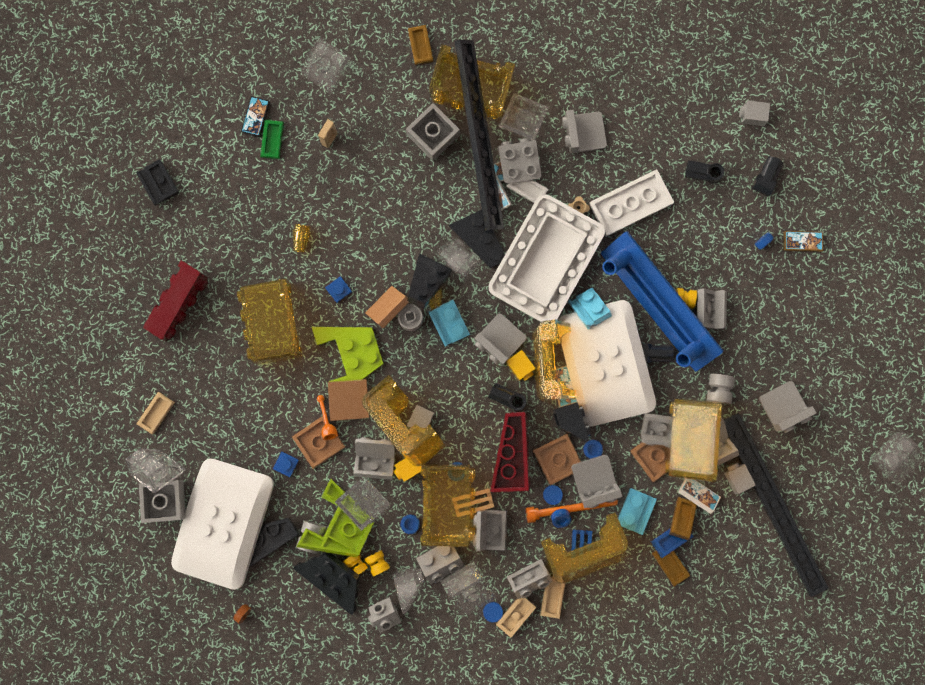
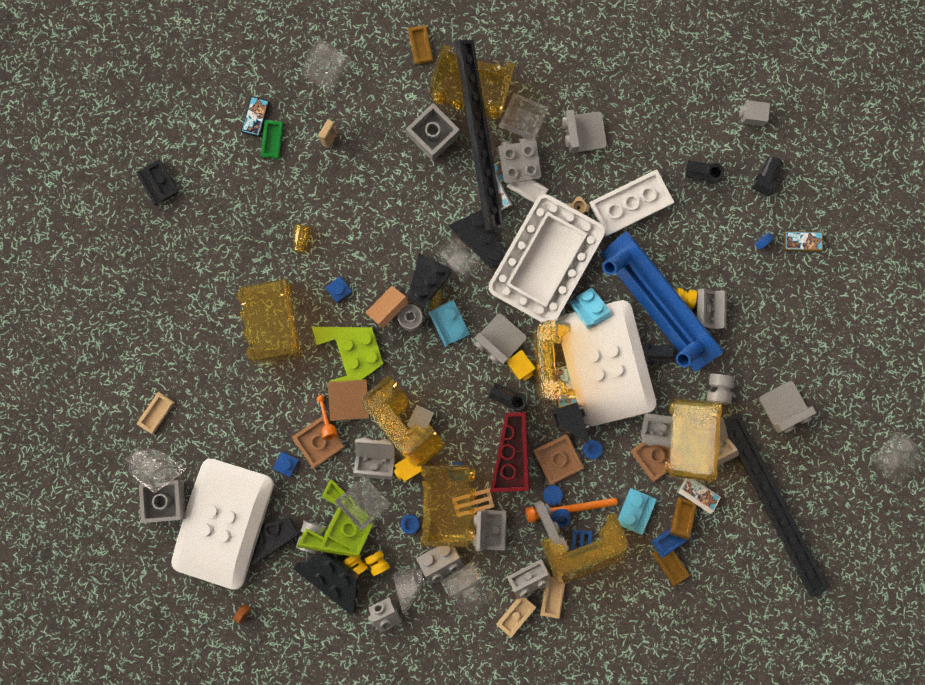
dark red wedge [143,260,208,341] -> none
blue tile [483,602,503,622] -> none
light grey bracket [571,455,622,508] -> none
light grey brick [724,462,756,494] -> none
none -> light grey plate [534,500,569,556]

